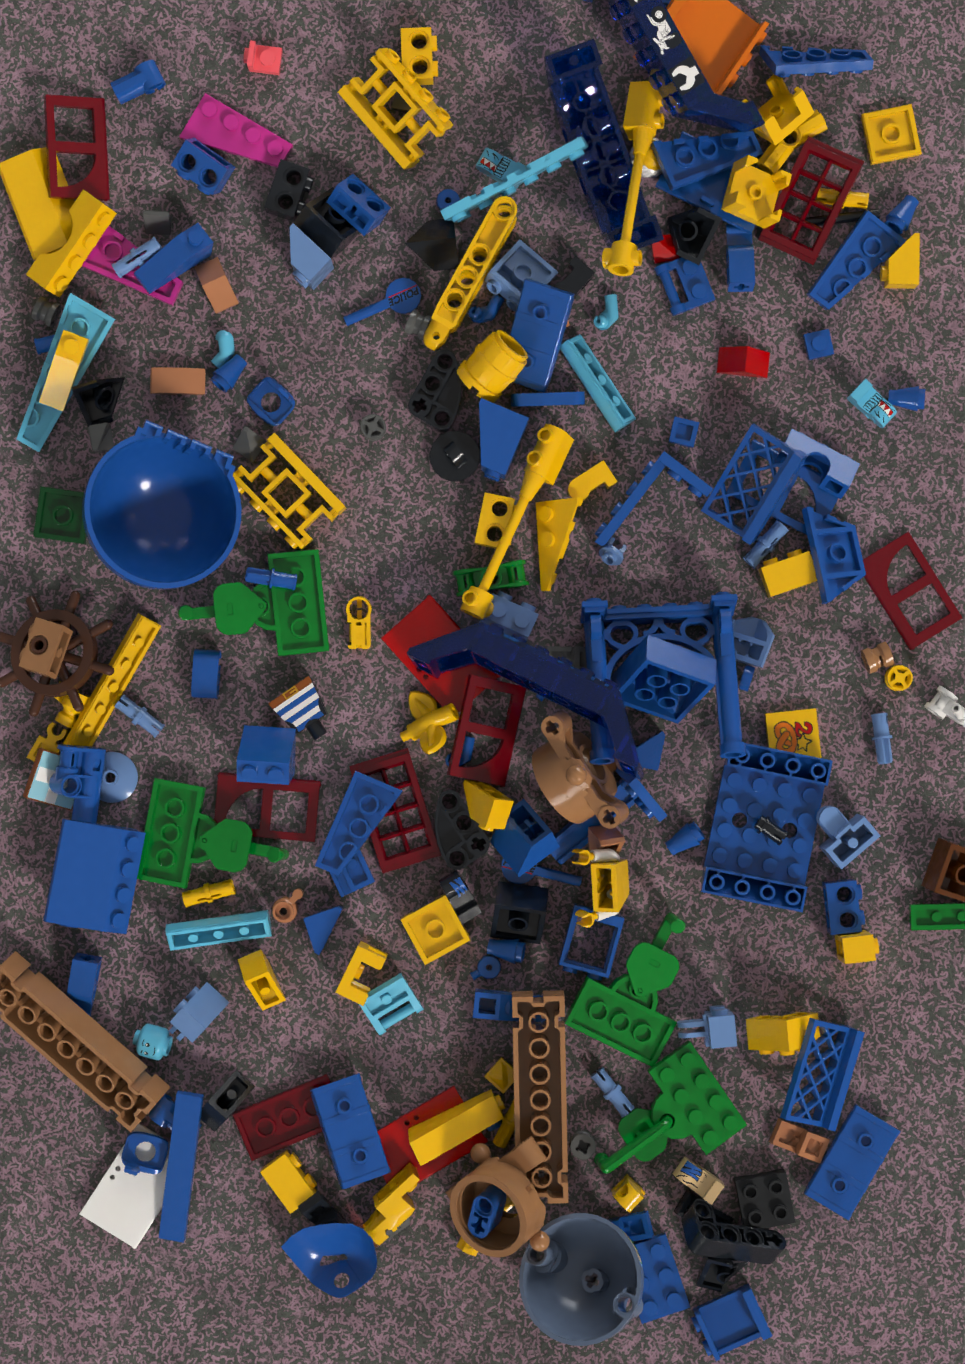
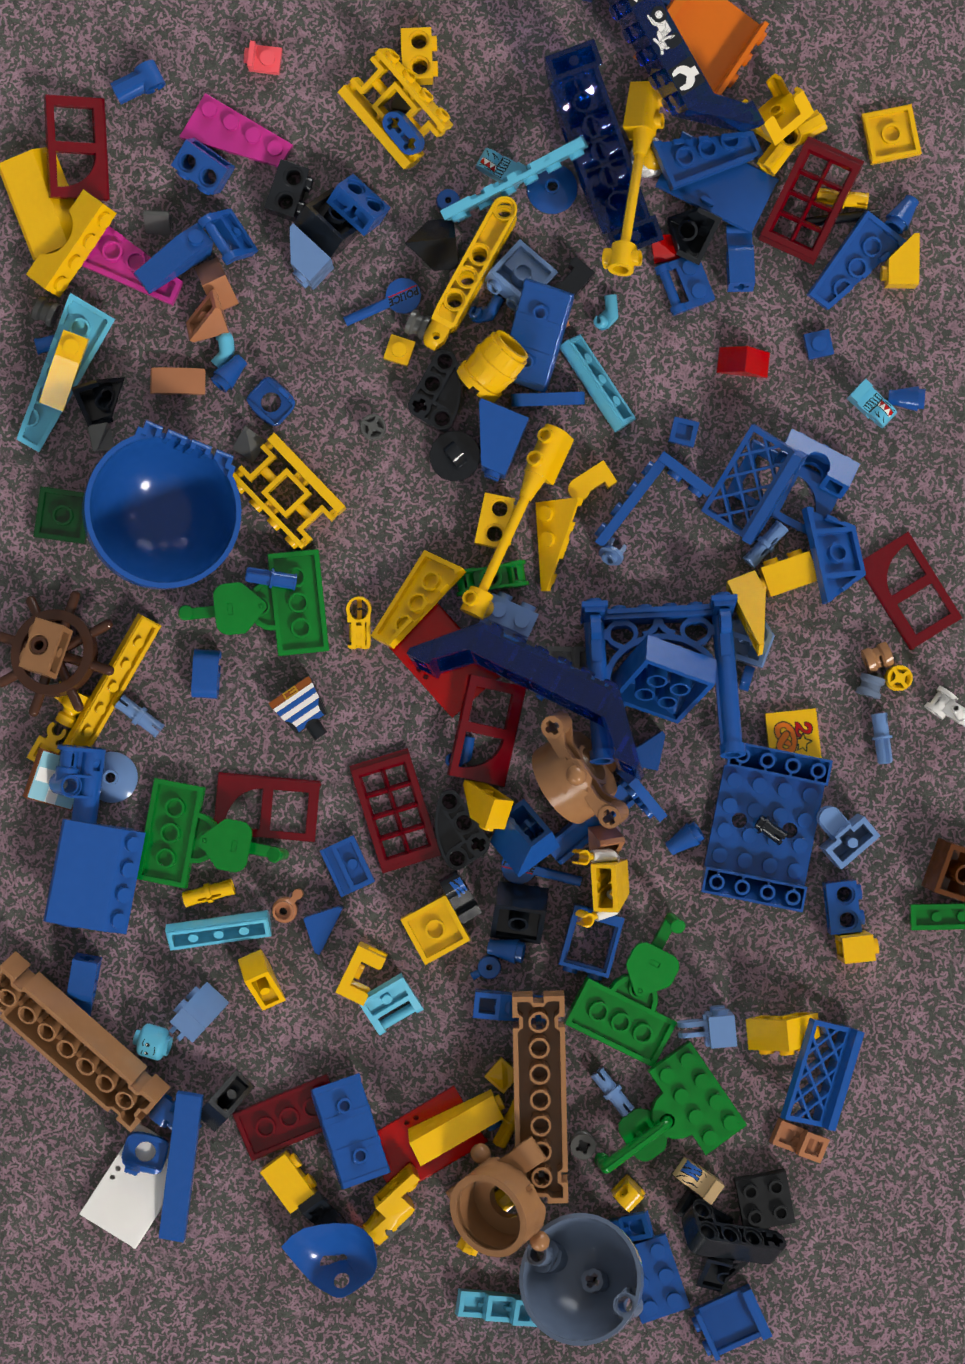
medium blue pin [111,237,162,278] -> none
blue slope [237,725,296,785] -> none
blue wing [315,771,403,876] -> none
yellow plant [400,691,459,754] -> none
blue beam [468,1184,507,1238] -> none
yellow panel [721,155,792,229] -> none
blue wing [760,45,874,78] -> none
blue container [803,1104,901,1220] -> none
none -> nougat slope [186,289,229,342]
none -> blue plate [198,208,259,265]
none -> yellow wing [370,550,466,649]
none -> blue beam [382,111,425,155]
none -> yellow plate [383,334,416,367]
none -> medium azure slope [455,1288,537,1327]
none -> blue dish [527,165,577,214]
none -> yellow slope [726,570,768,656]
none -> sand blue wheel [856,673,886,700]

